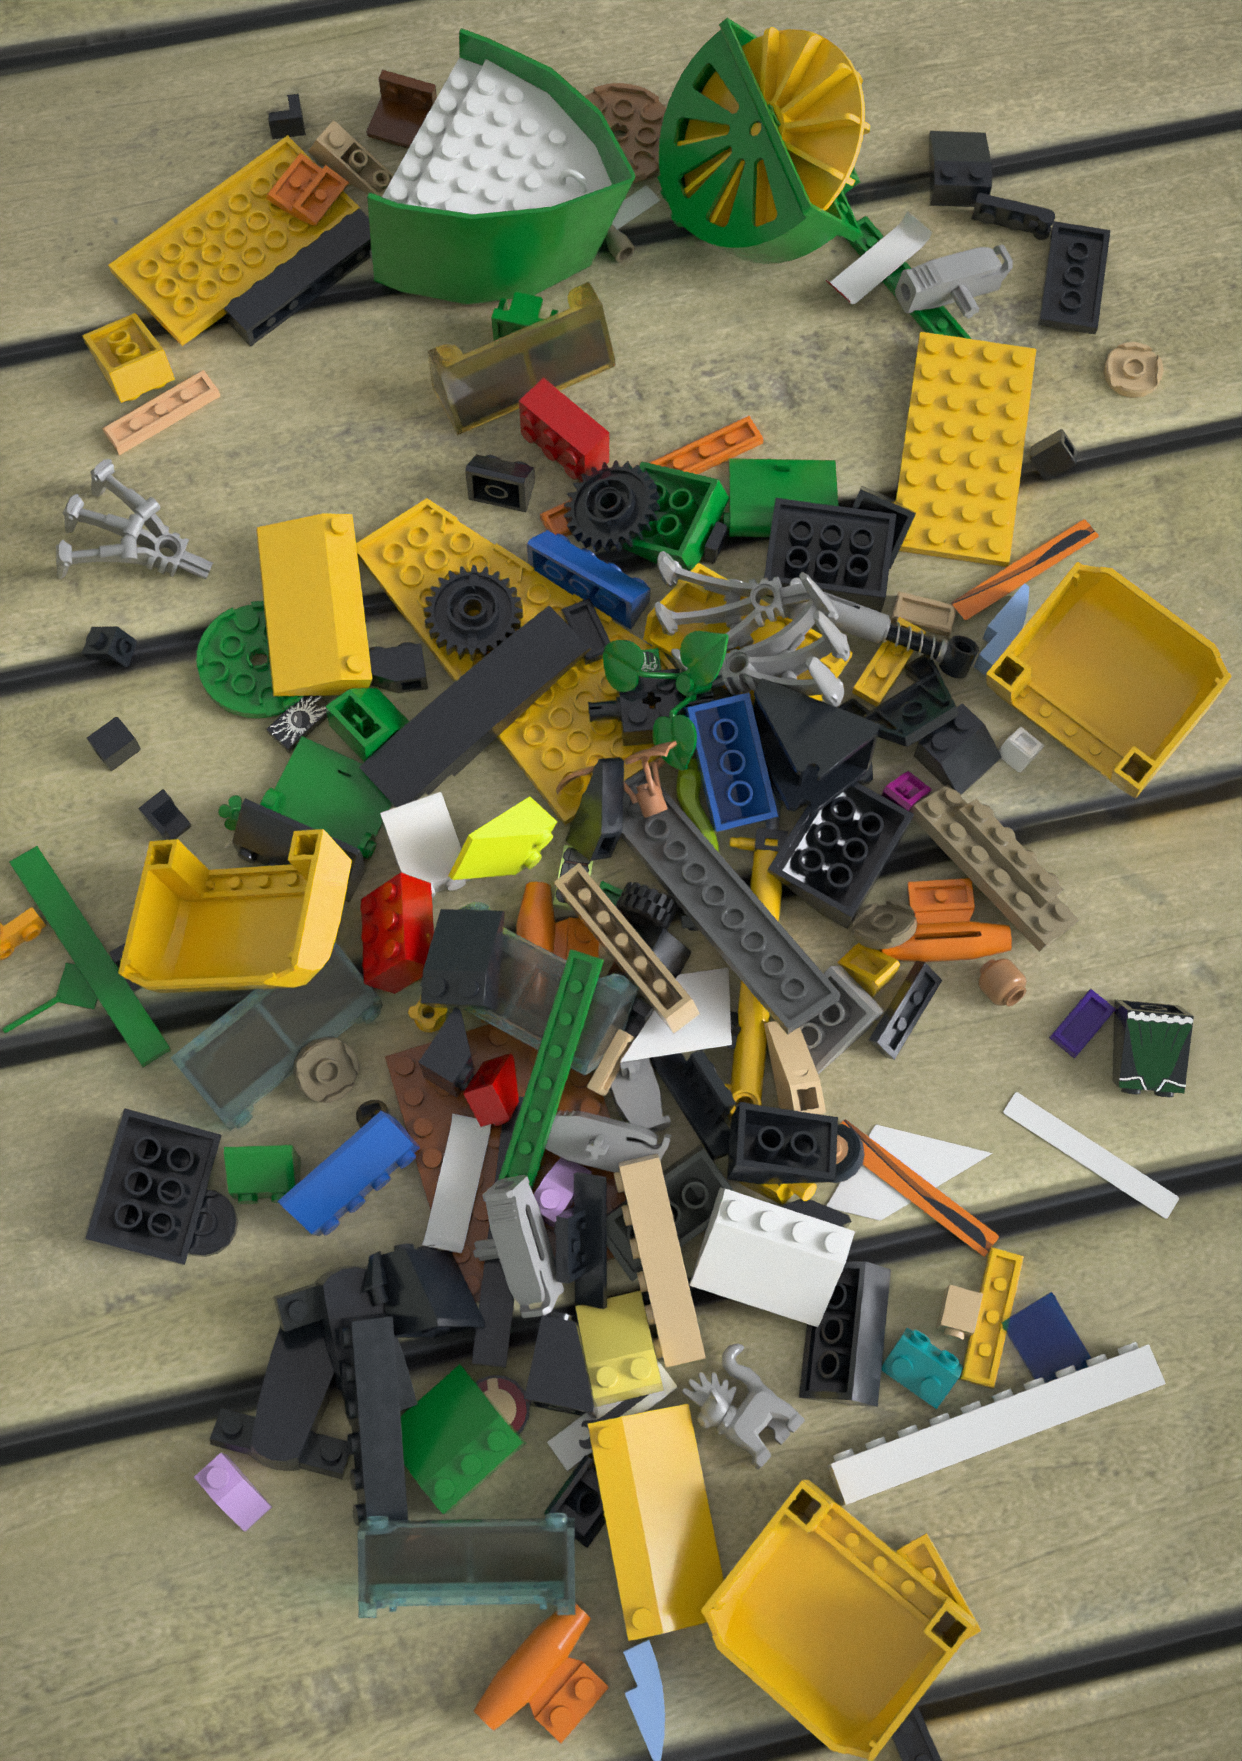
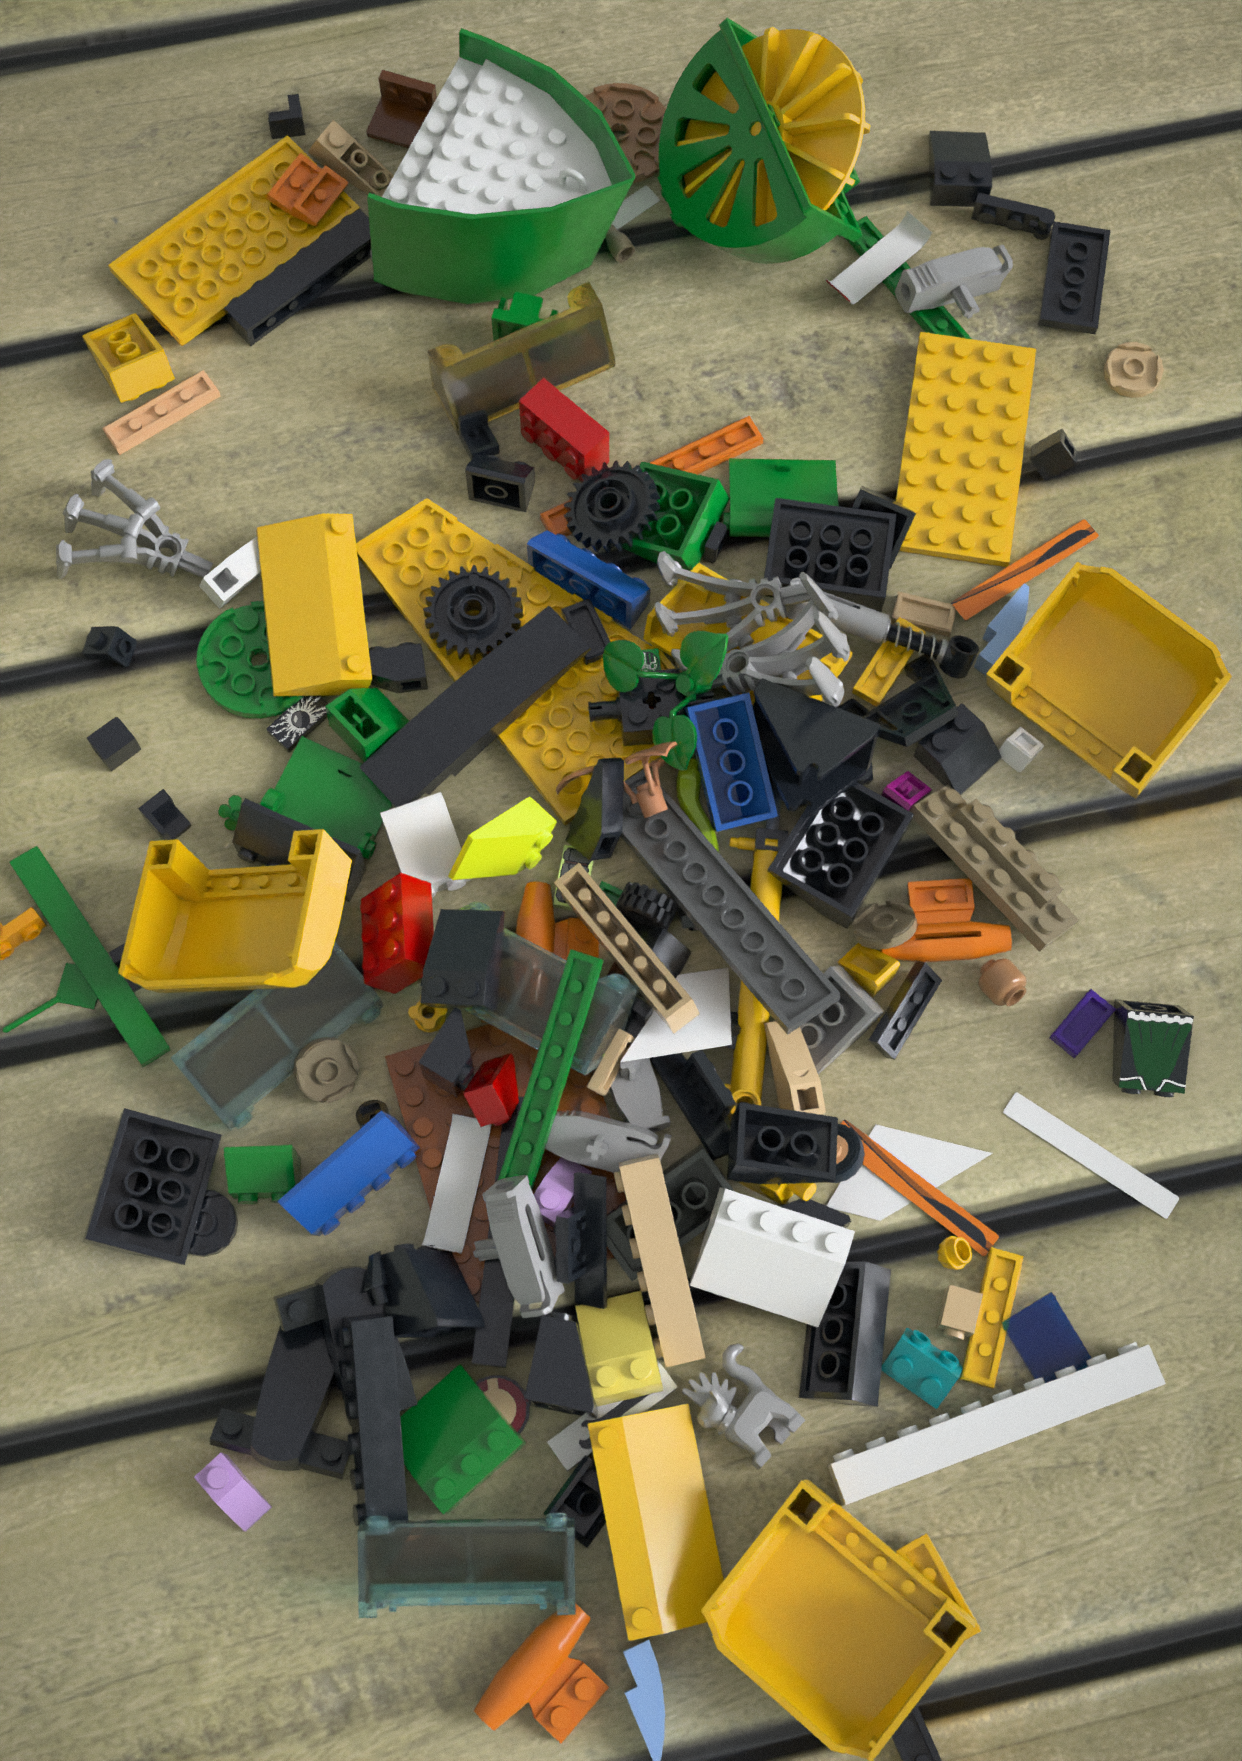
none -> white slope [199,536,261,609]
none -> black bracket [458,409,500,460]
none -> yellow plate [936,1236,972,1270]

